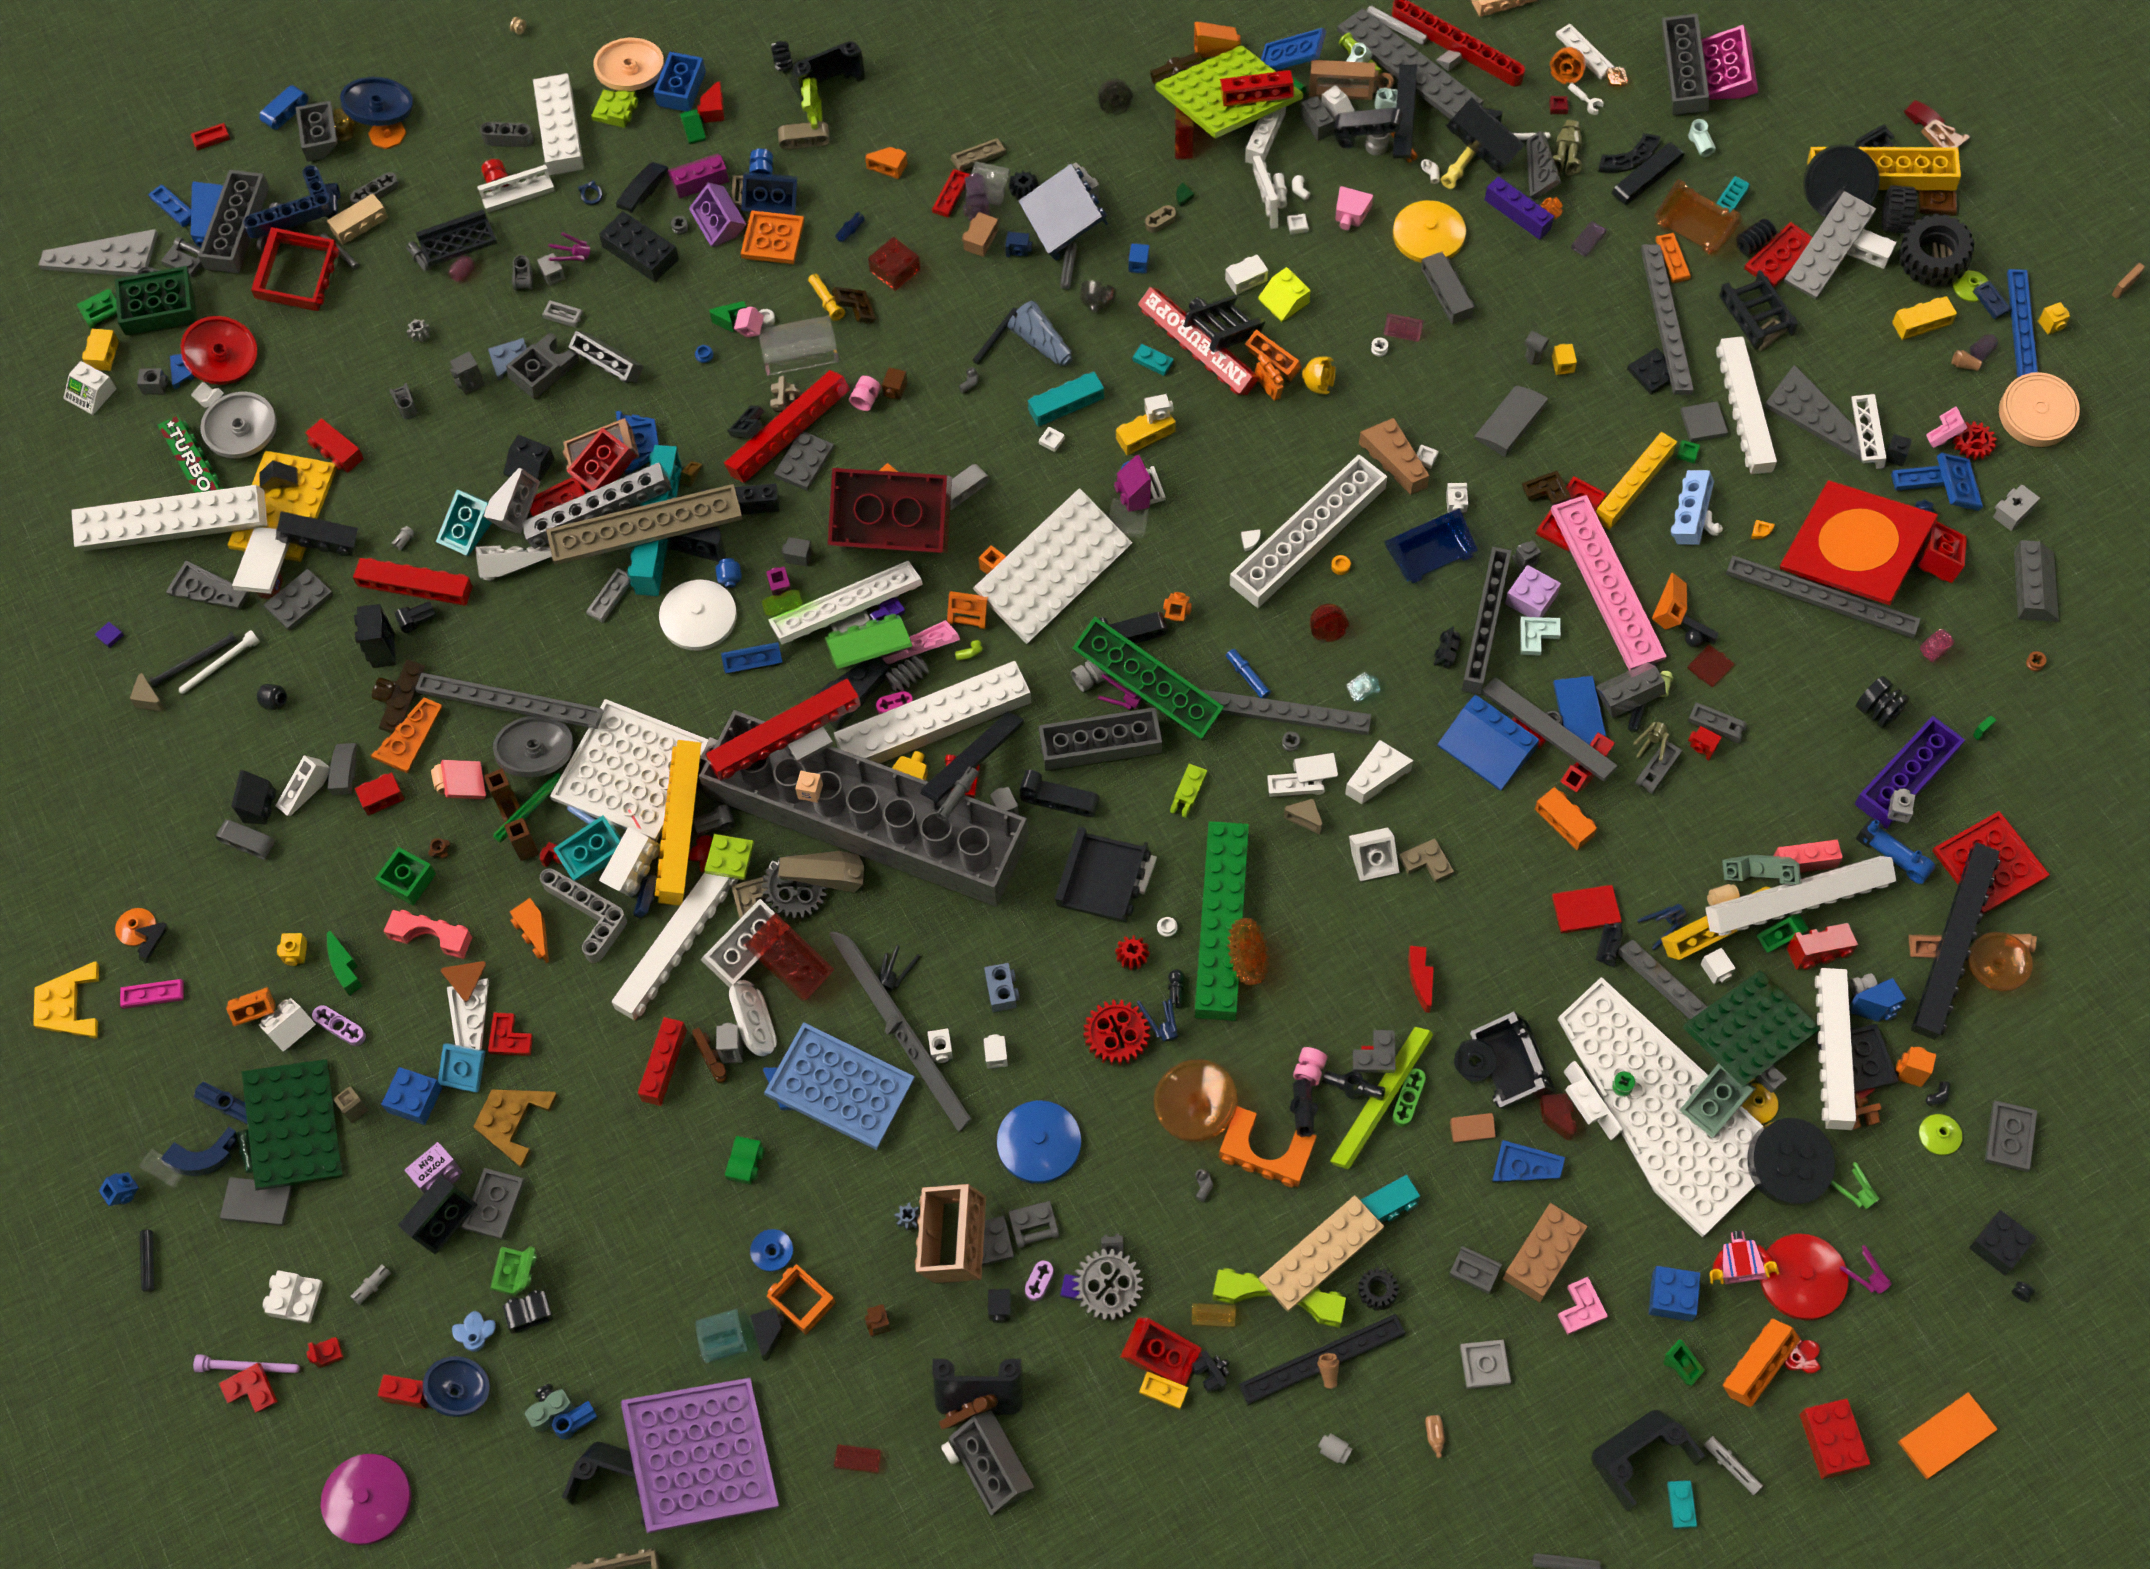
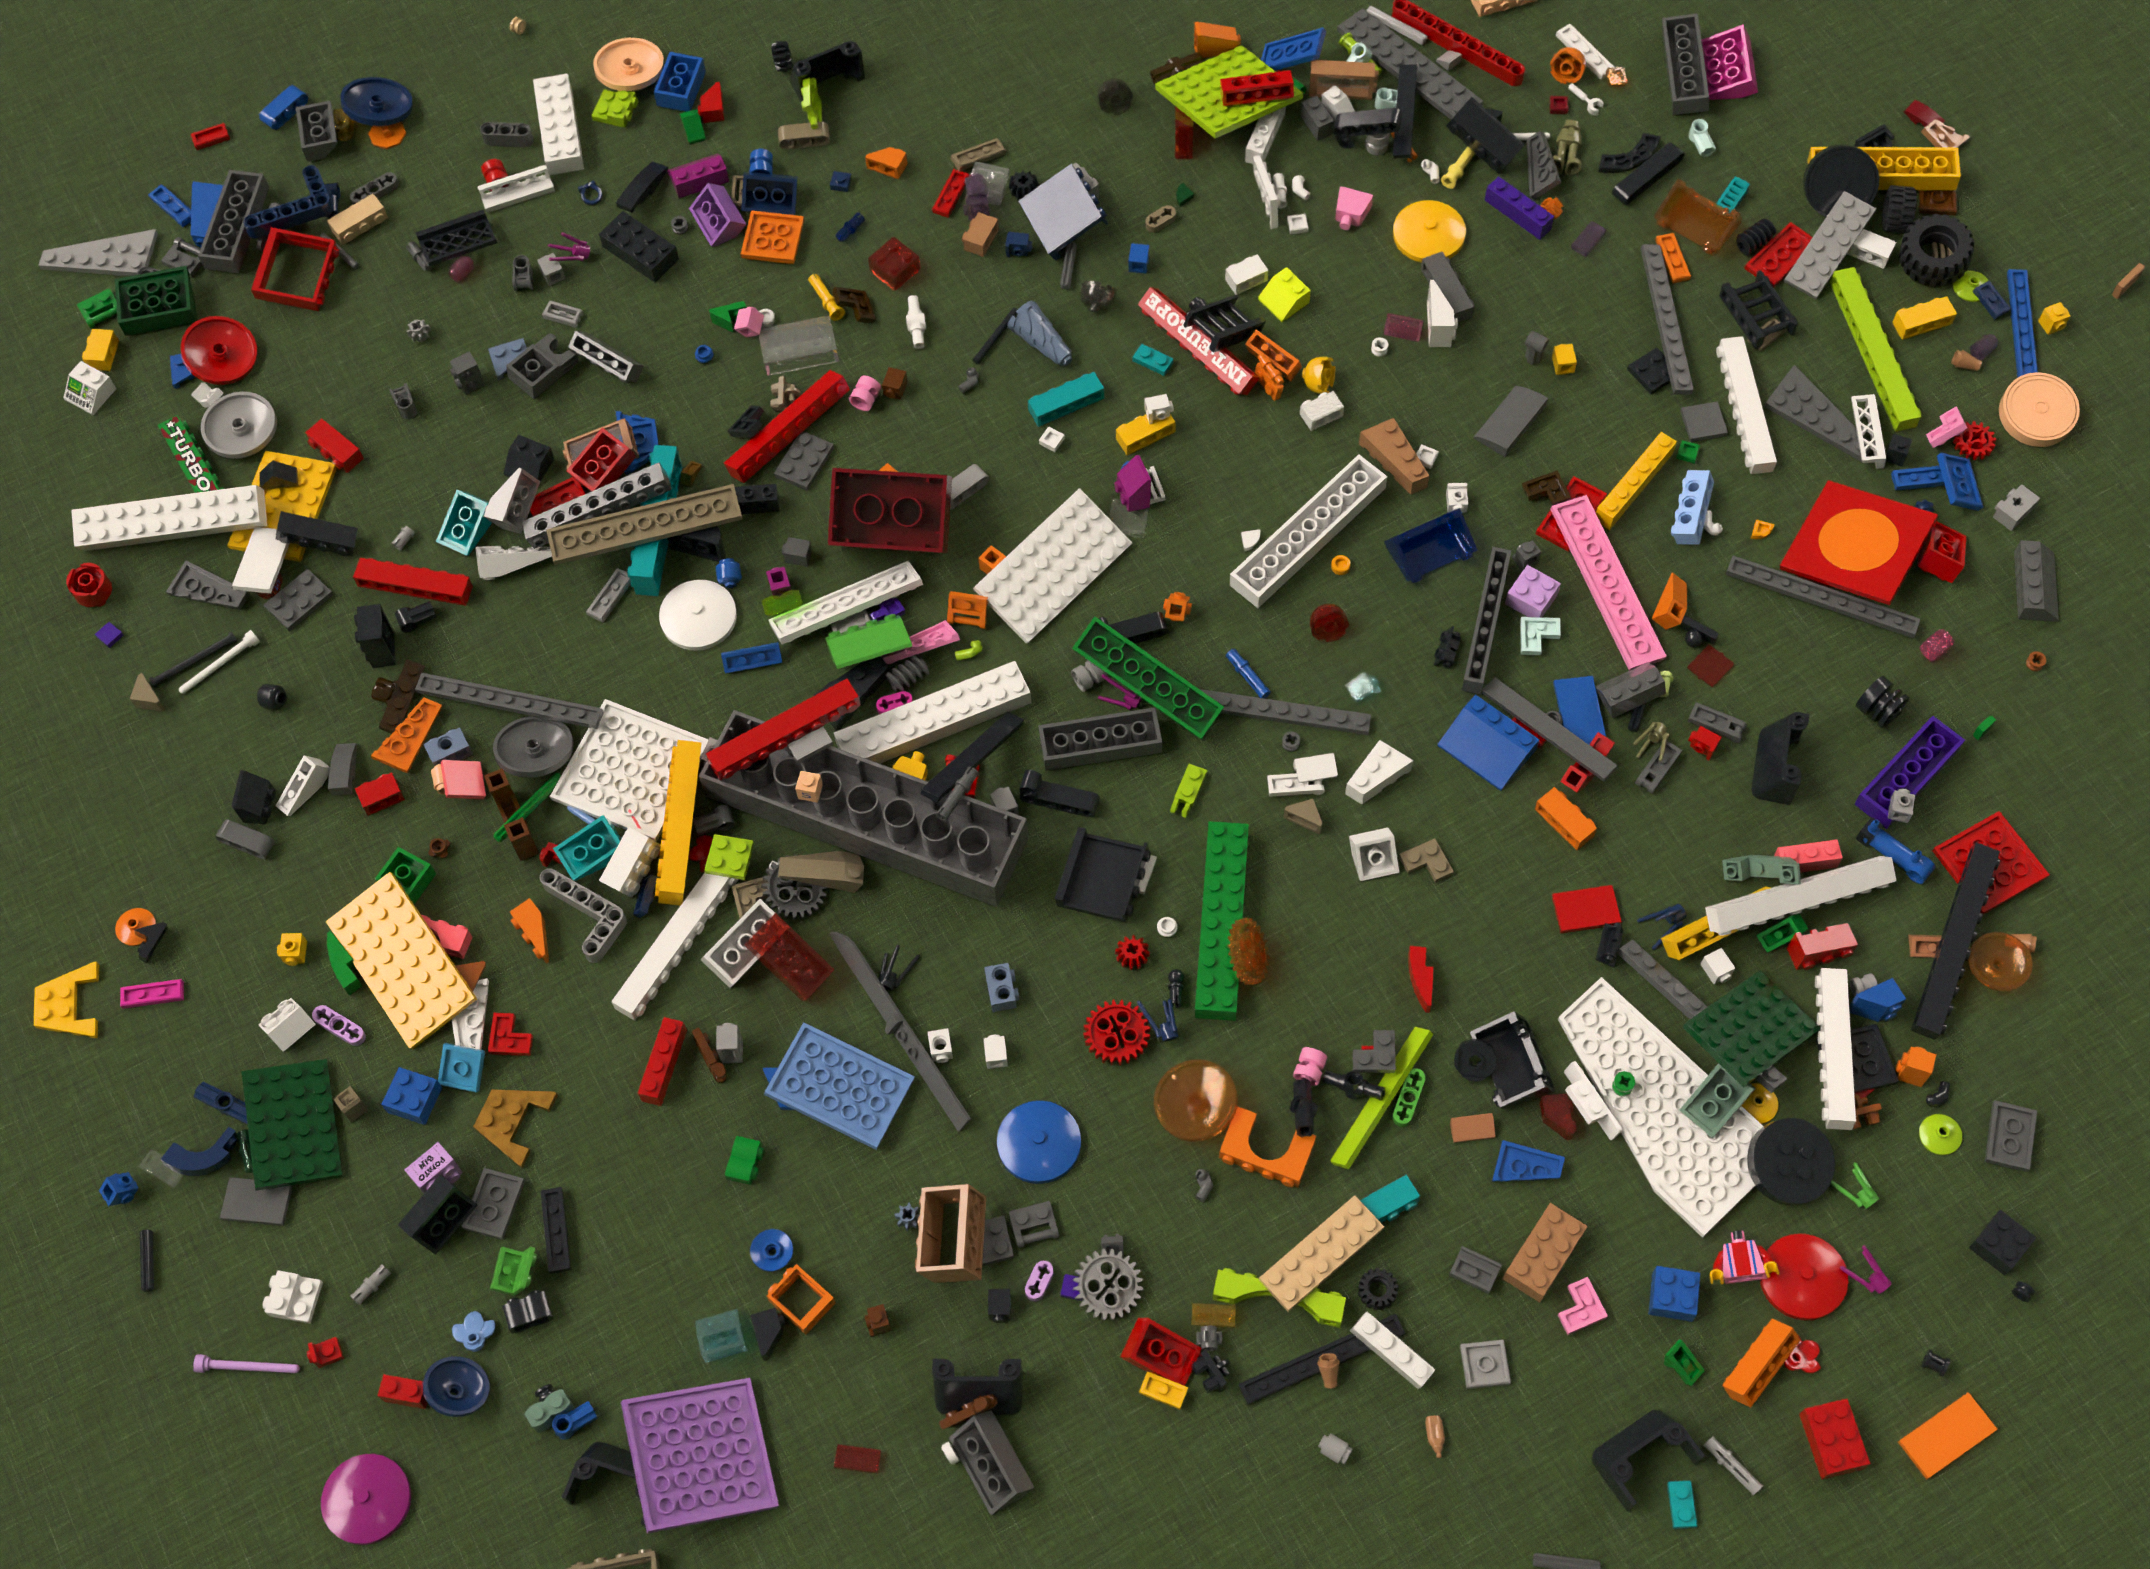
dark grey brick [137,368,168,394] -> none
red plate [219,1363,278,1413] -> none
orange brick [226,987,276,1026] -> none
white tile [729,980,777,1056] -> none
medium nougat cone [1376,73,1394,89] -> none
tan brick [1707,884,1740,906] -> none
none -> red brick [66,563,112,607]
none -> yellow plate [326,872,477,1050]
none -> sand blue brick [424,727,473,767]
none -> black plate [540,1187,571,1274]
none -> dark blue plate [830,171,852,192]
none -> white pin [906,295,926,349]
none -> dark grey gear [1196,1326,1222,1351]
none -> white brick [1300,391,1344,431]
none -> white brick [1350,1312,1435,1389]
none -> white slope [1427,280,1458,347]
none -> black windscreen [1751,712,1810,805]
none -> lime brick [1829,267,1921,432]
none -> black bush [1921,1349,1951,1377]

